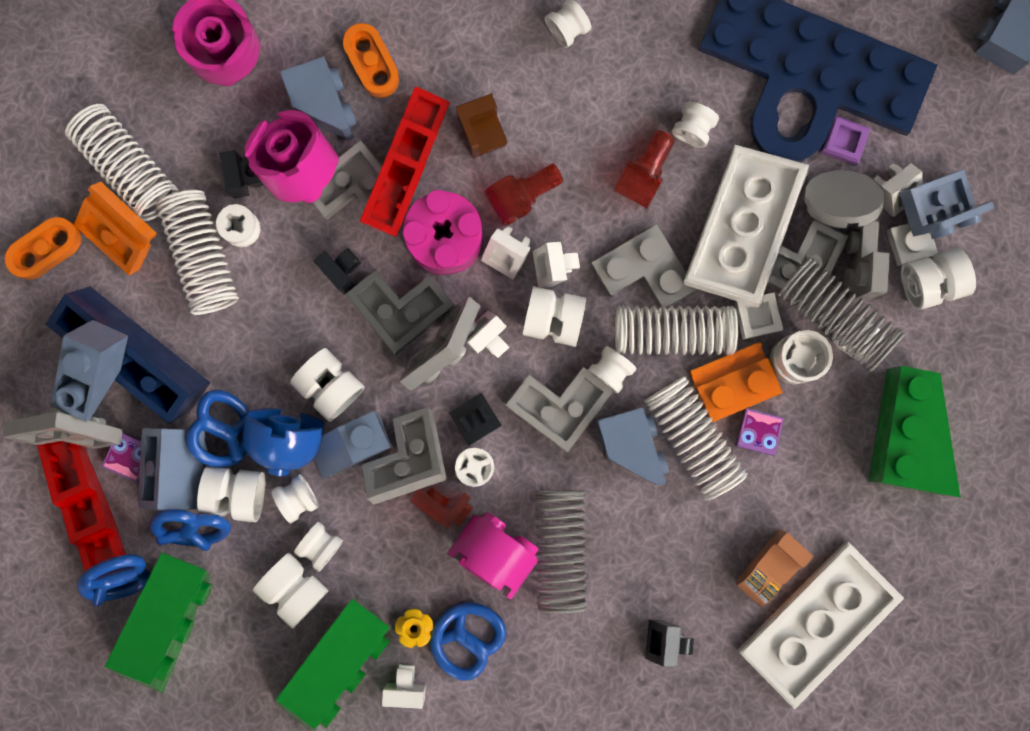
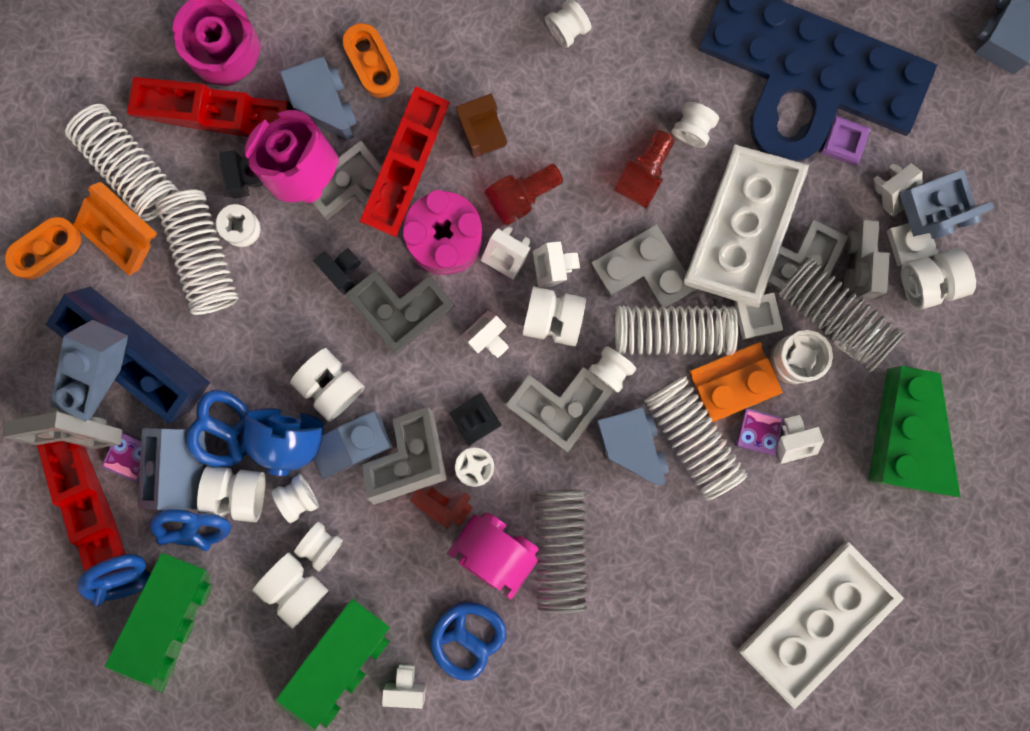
yellow plate [395,609,434,648] -> none
light grey plate [399,297,480,391] -> none
black tile [645,619,694,667] -> none
nougat leg [736,529,814,607] -> none
light grey tile [804,170,884,228] -> none
none -> red slope [127,77,293,137]
none -> white tile [776,415,824,464]

